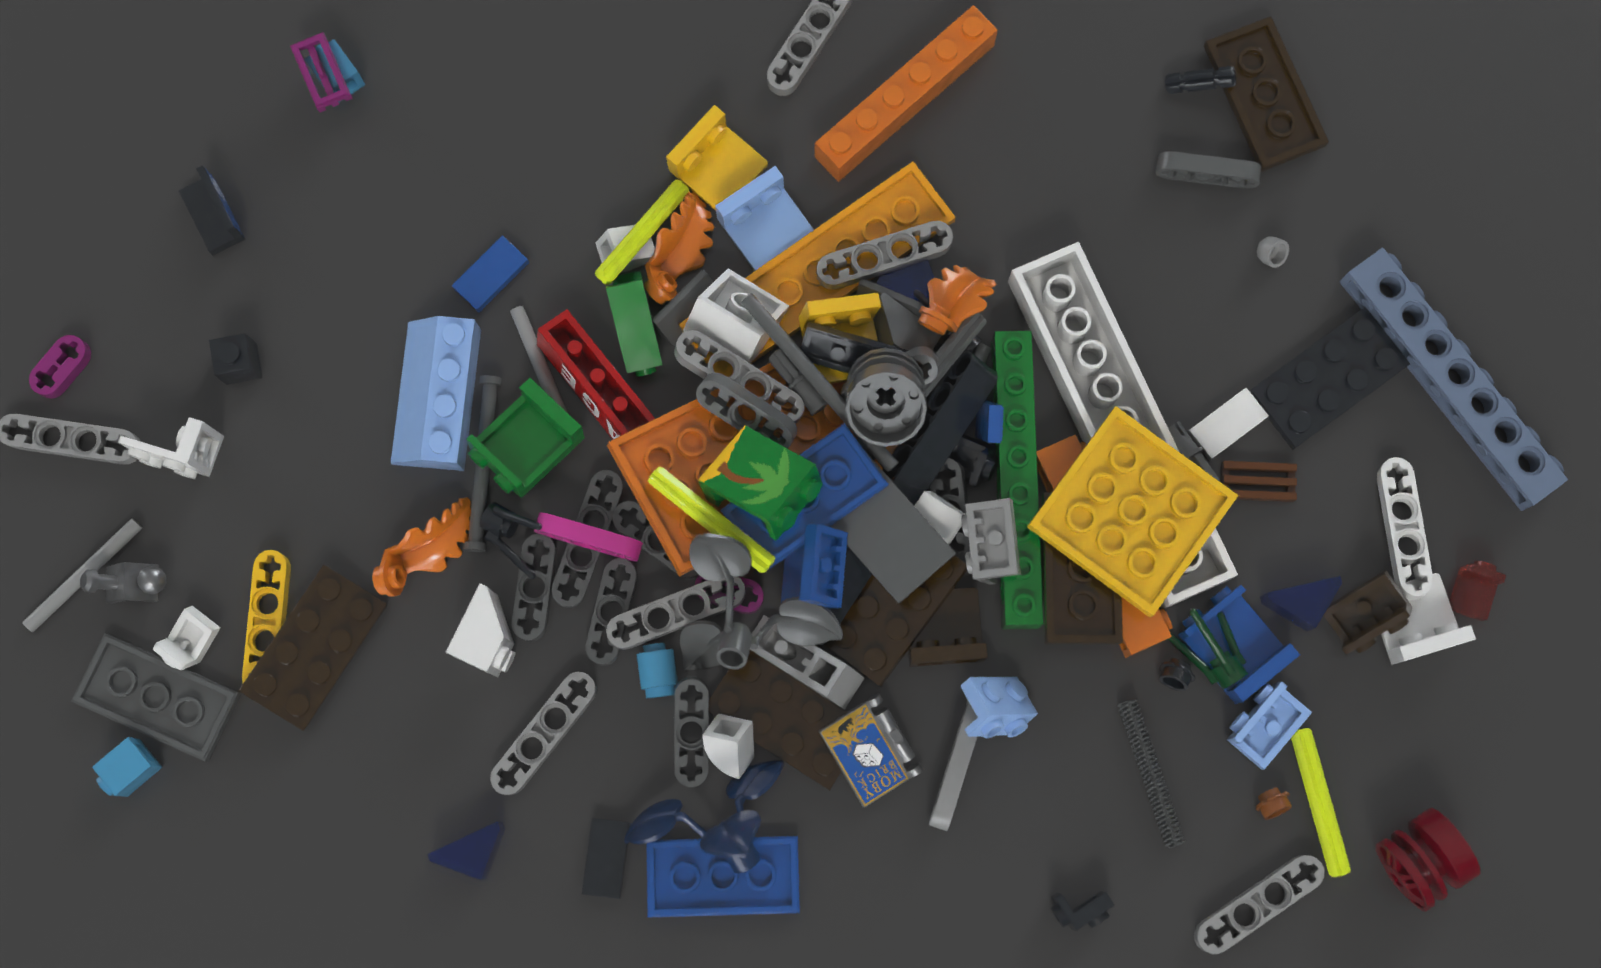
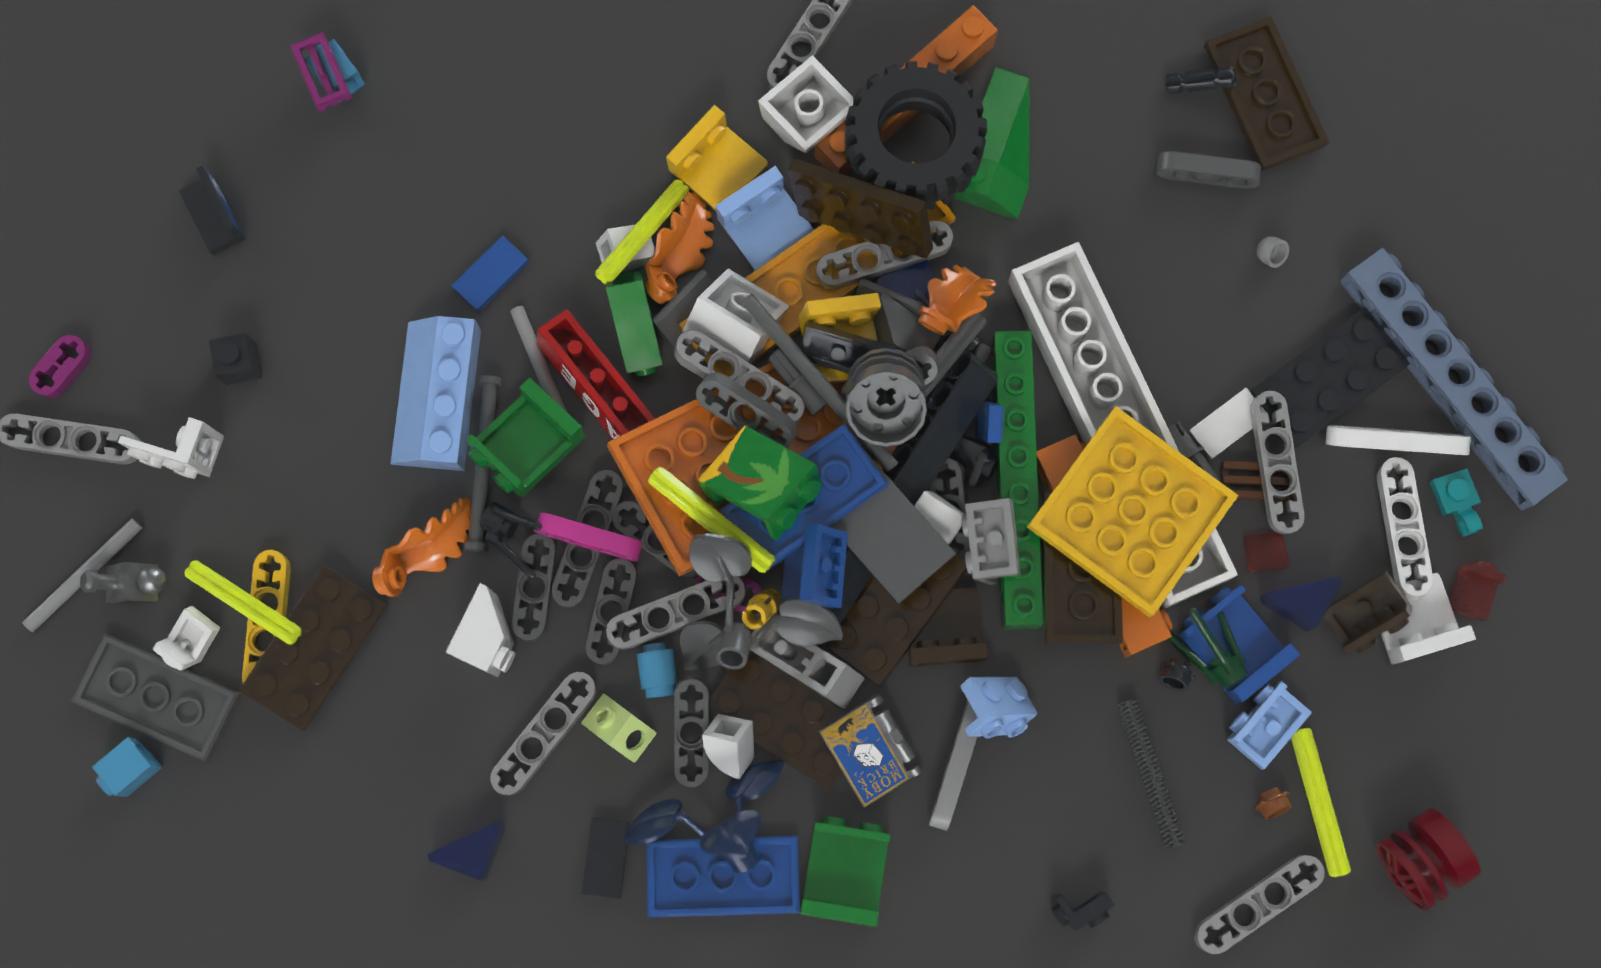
none -> neon yellow axle [184,560,302,645]
none -> yellowish green bracket [582,693,657,763]
none -> yellow pin [742,588,781,629]
none -> white slope [758,55,853,153]
none -> dark brown plate [788,159,933,259]
none -> green panel [801,816,891,927]
none -> black tyre [844,61,987,210]
none -> green wedge [954,67,1029,220]
none -> clear red slope [1244,533,1290,573]
none -> light grey beam [1250,391,1305,534]
none -> white beam [1325,425,1471,455]
none -> teal plate [1429,469,1483,537]

